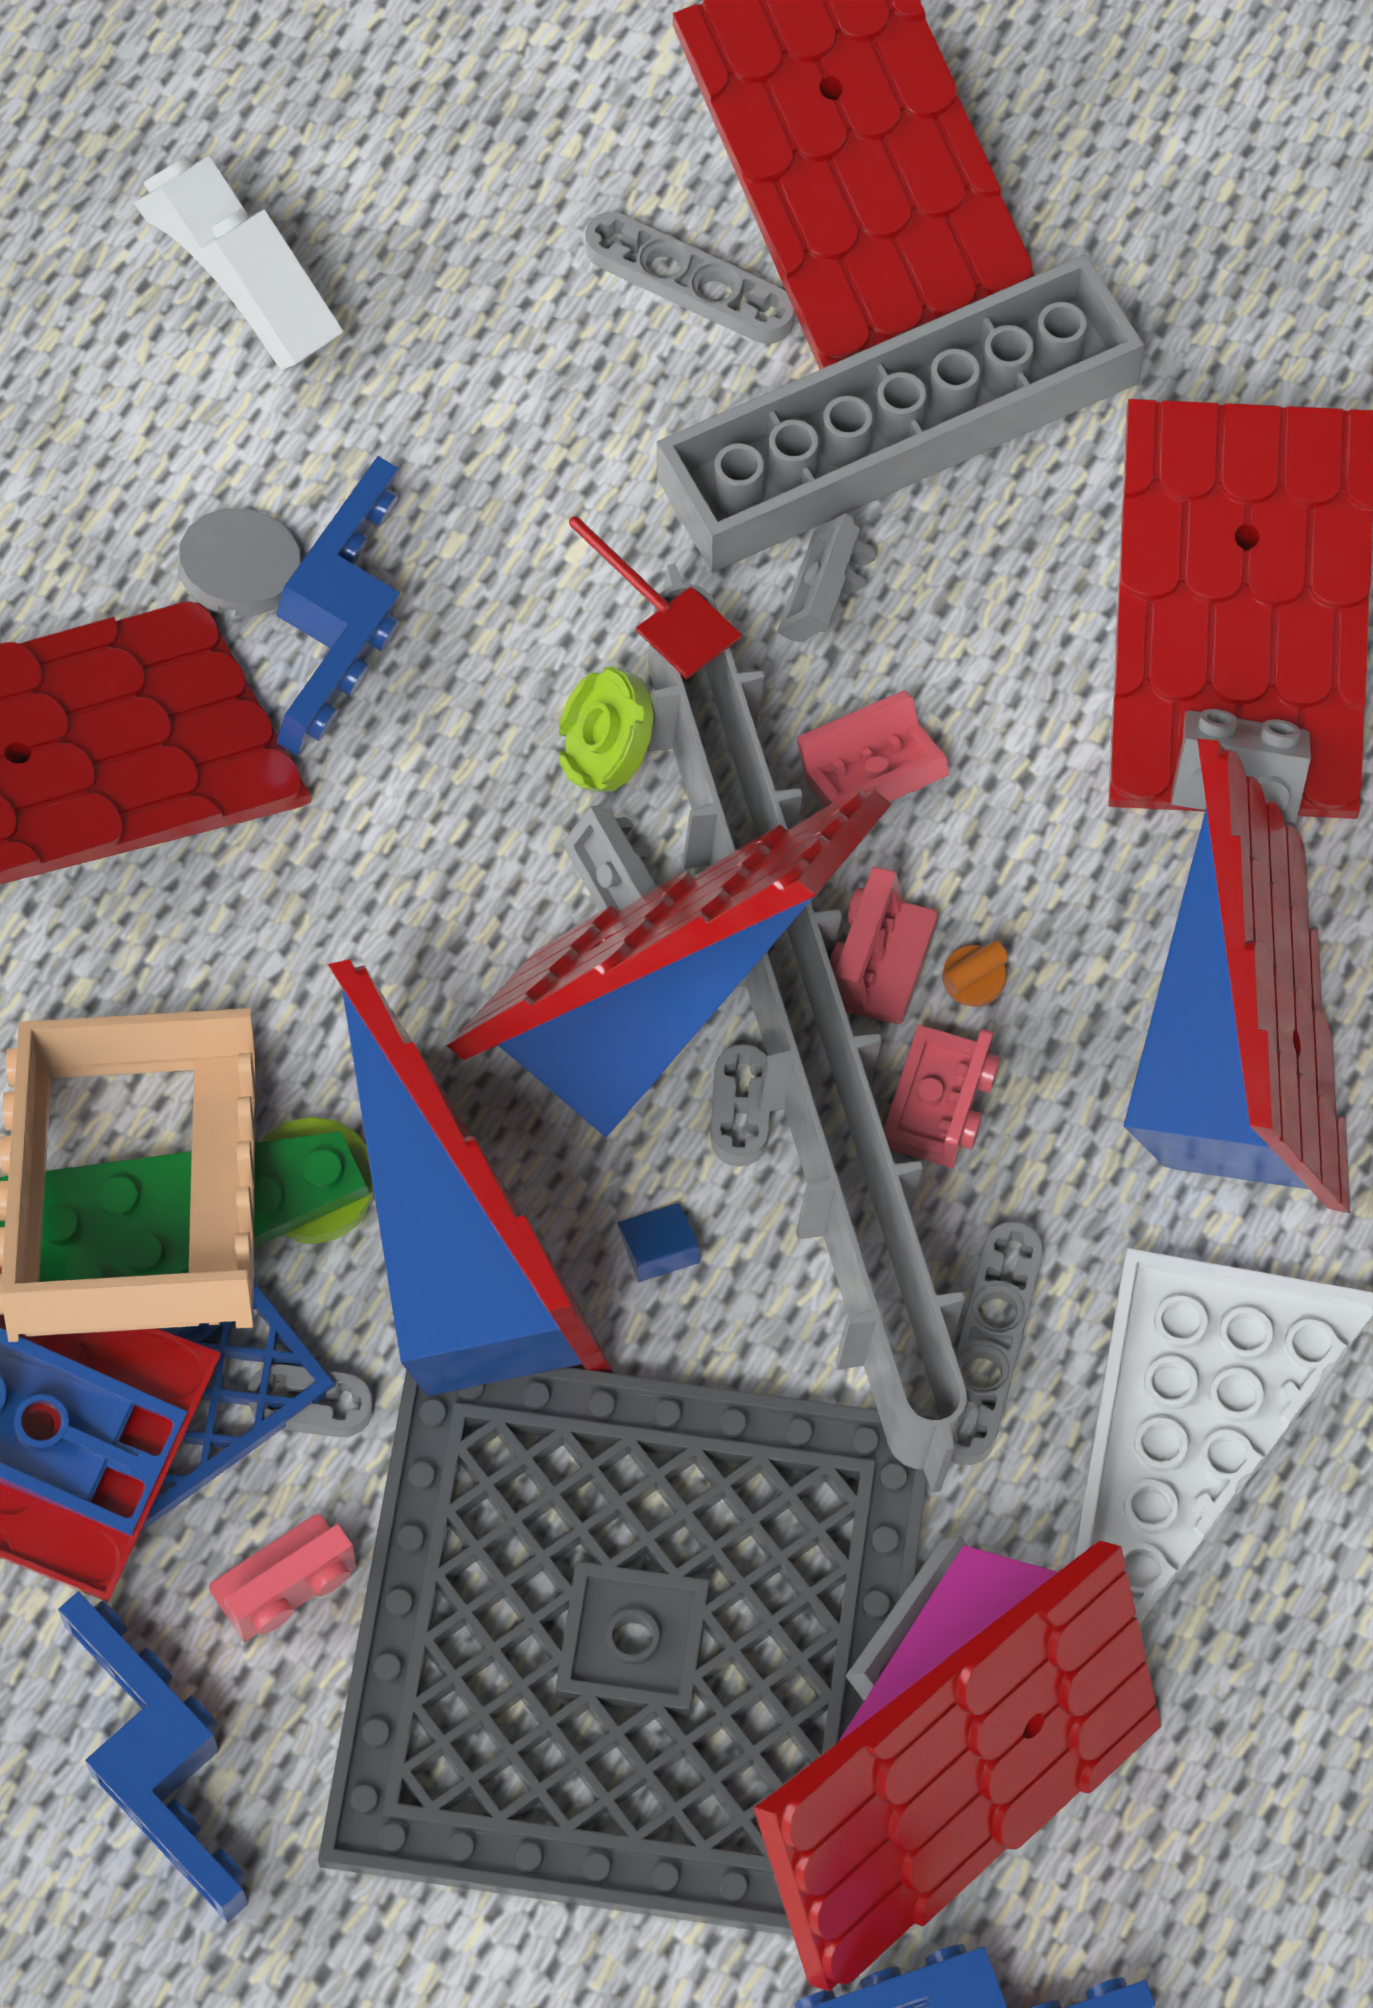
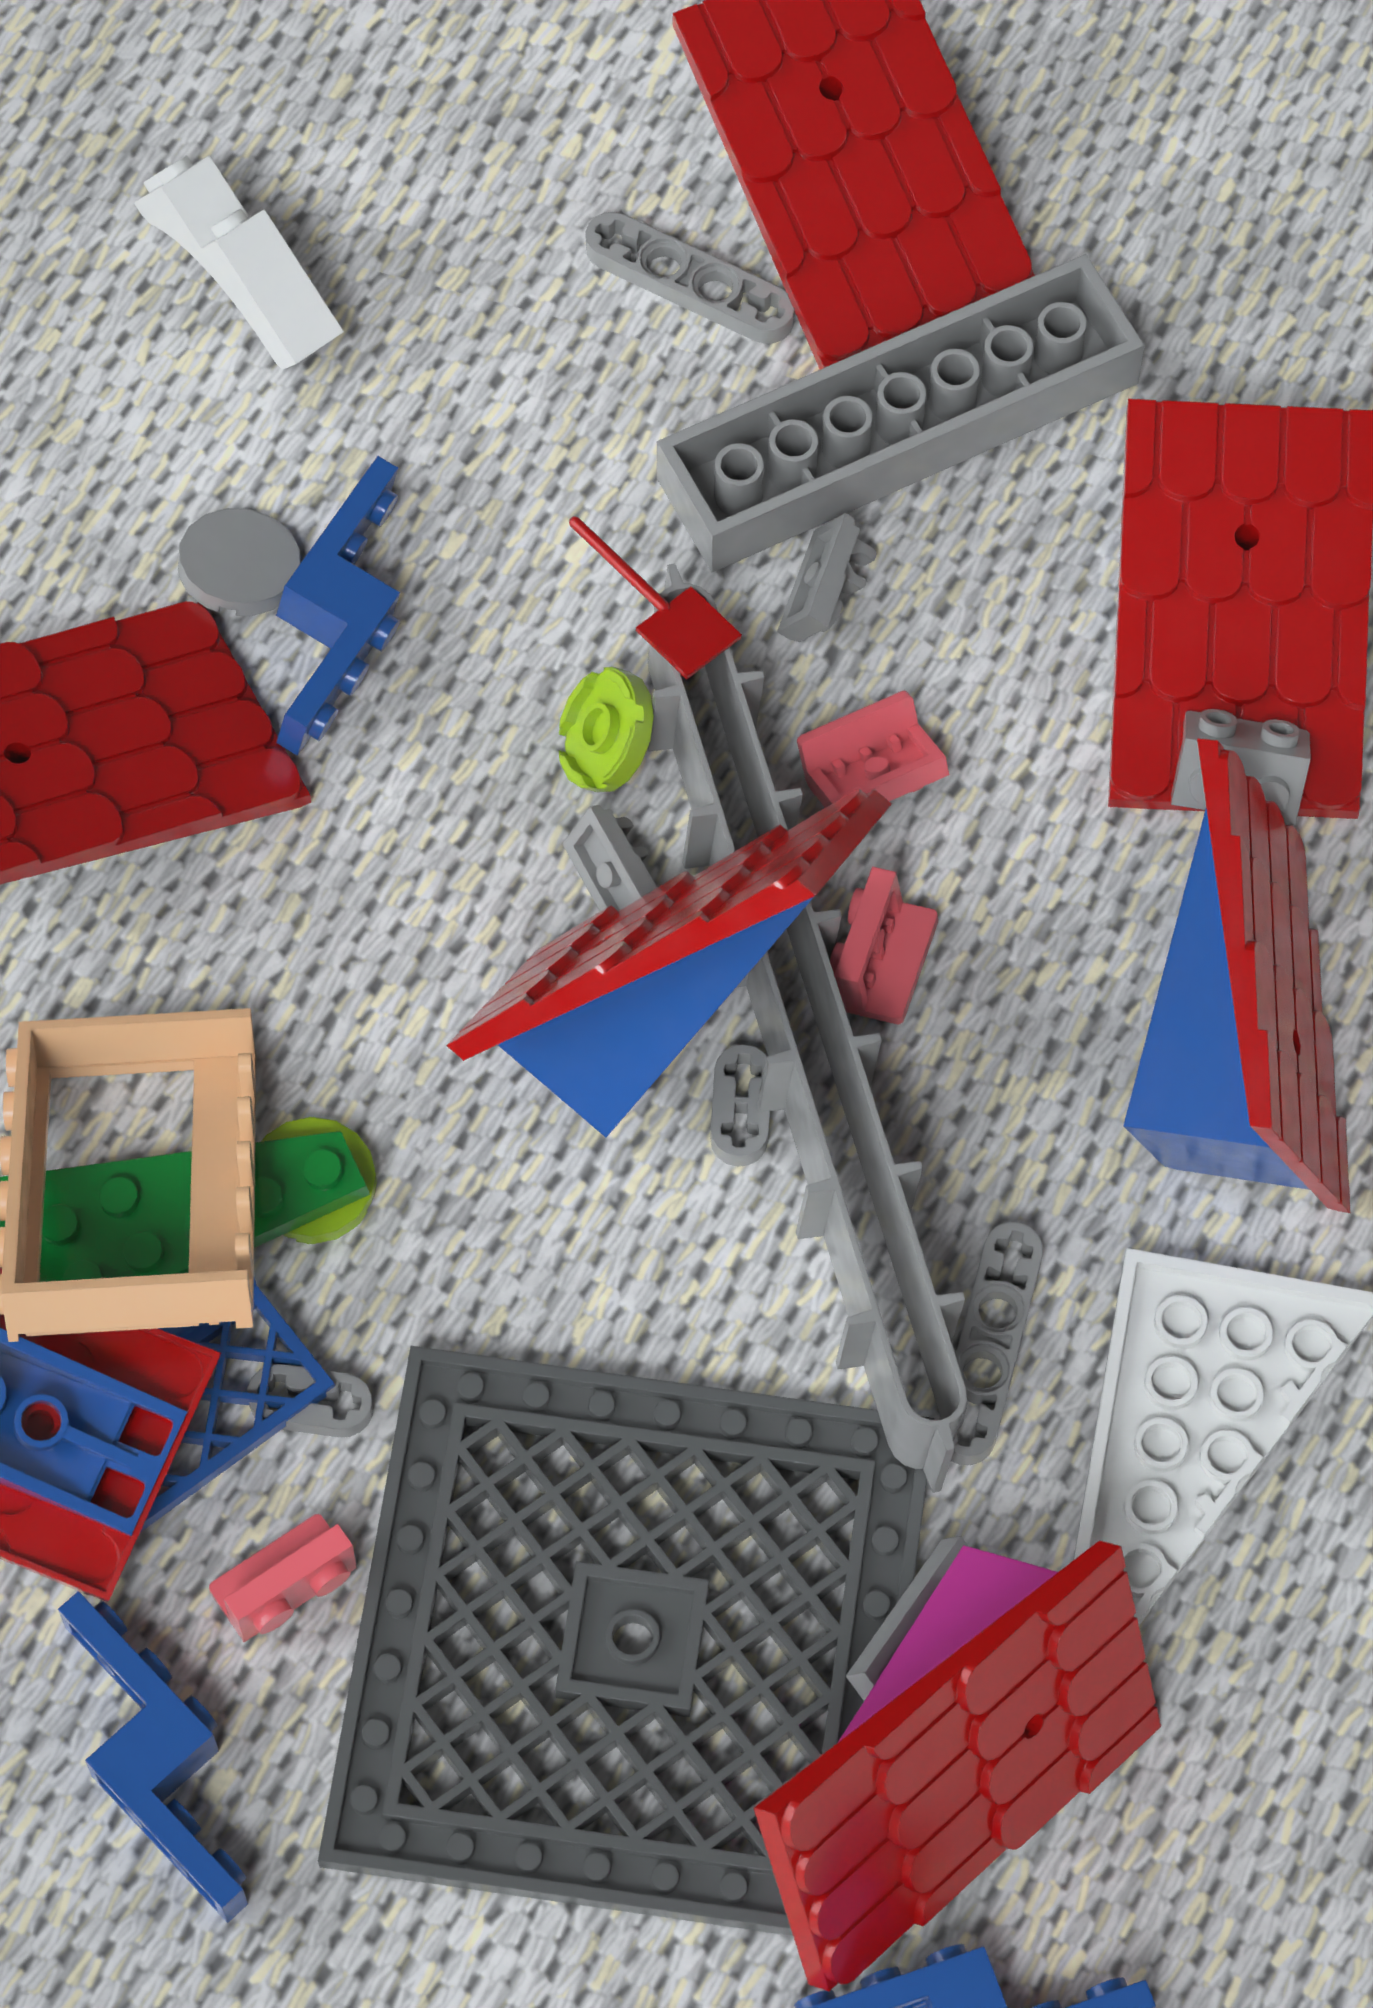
blue piece [327,959,614,1396] -> none
blue slope [617,1203,700,1283] -> none
coral bracket [883,1024,1001,1169] -> none
orange plate [942,940,1009,1007] -> none

